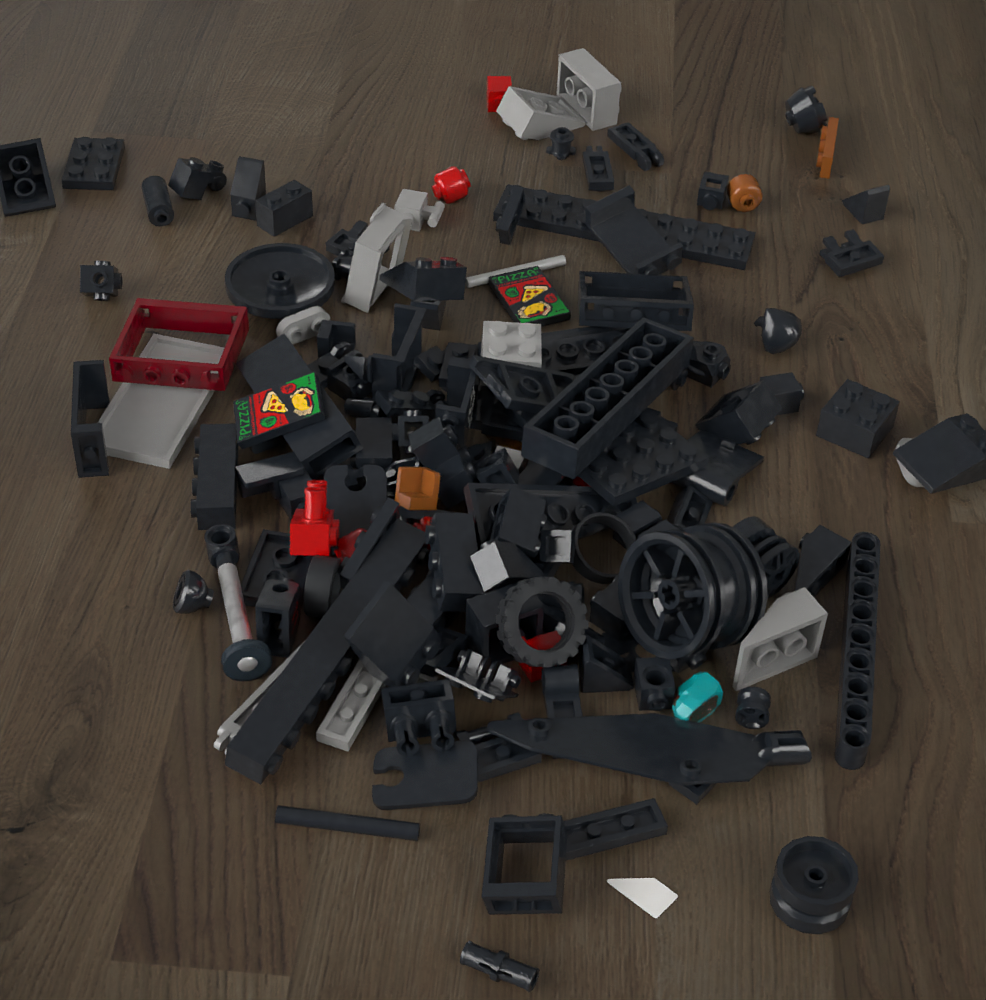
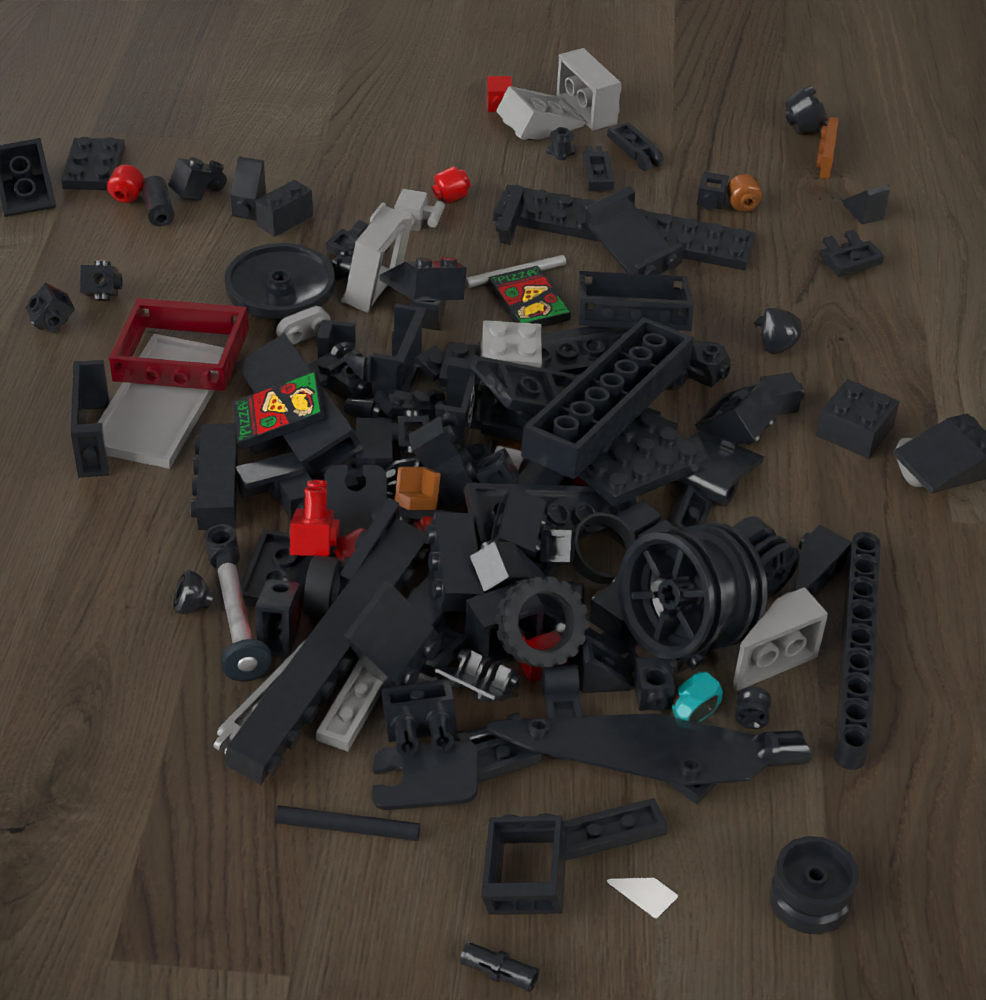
none -> black brick [25,283,75,333]
none -> red head [107,165,145,203]

